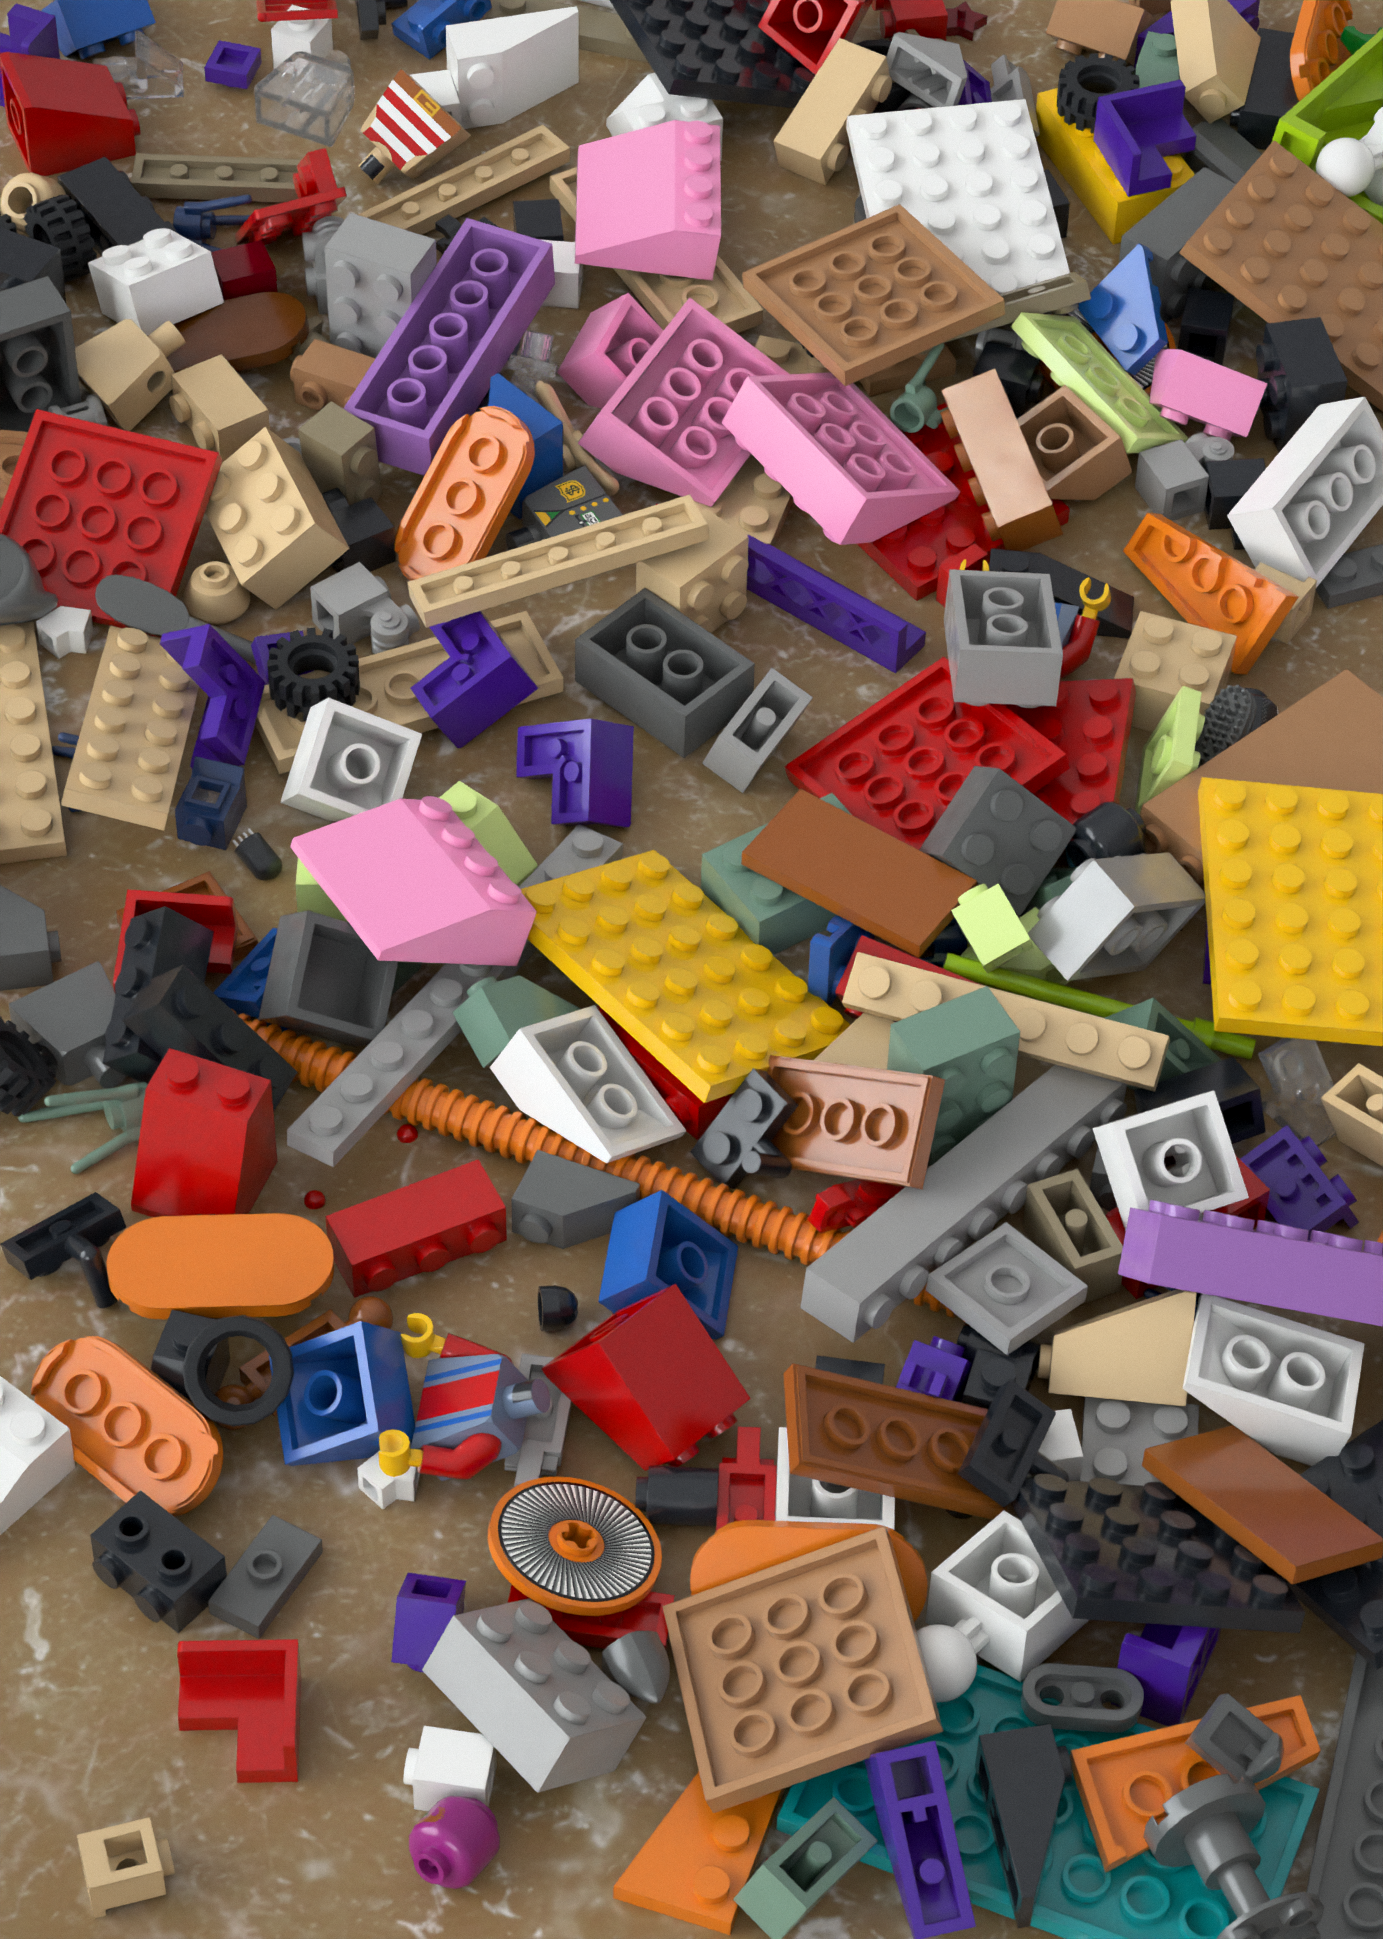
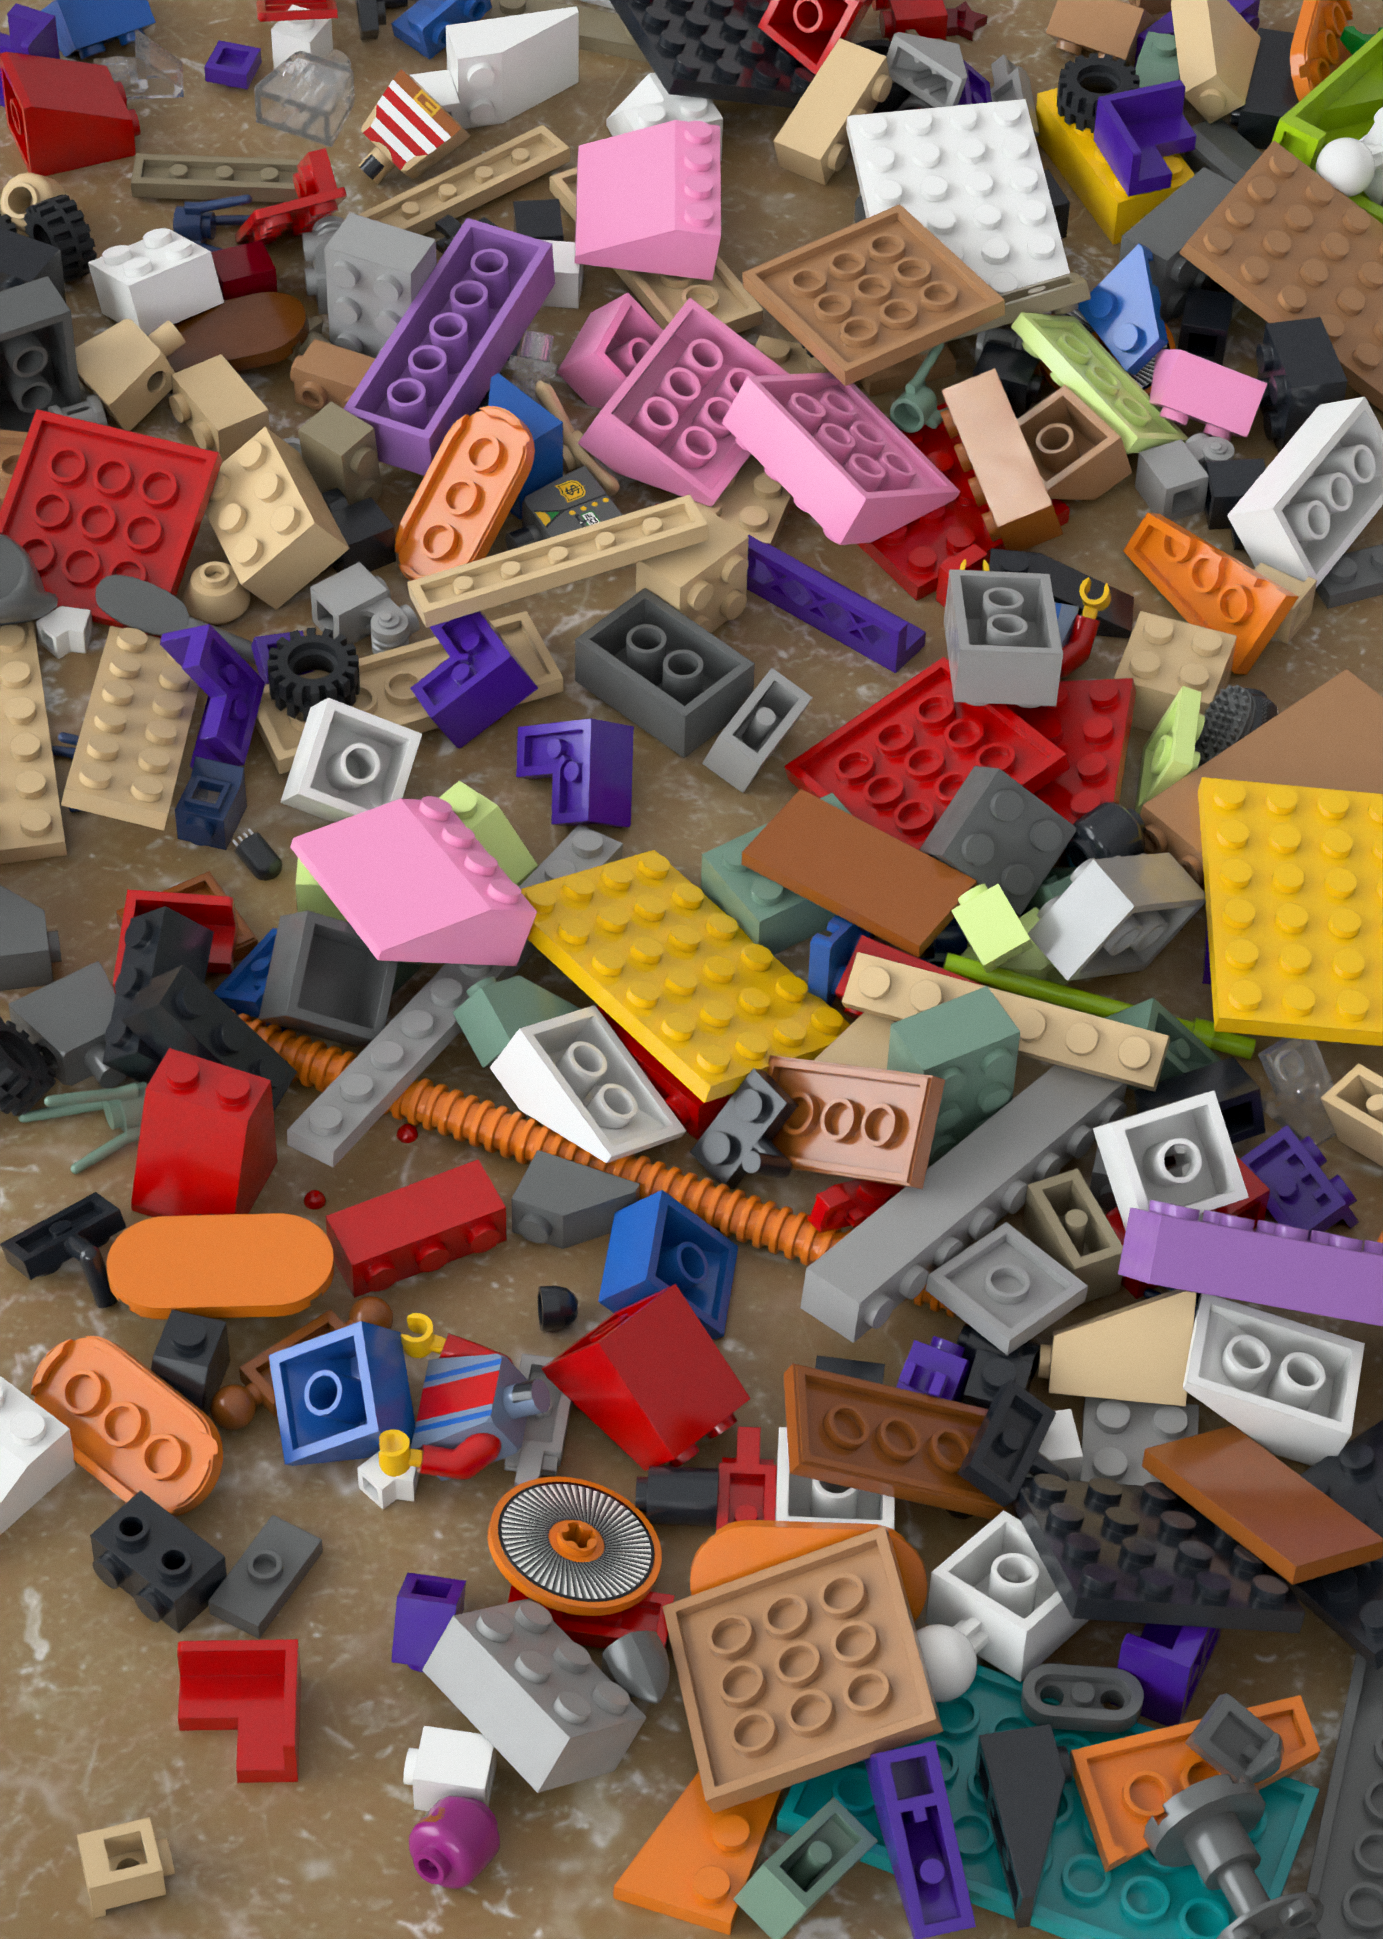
black brick [57,157,177,256] -> none
black tyre [182,1315,294,1426] -> none

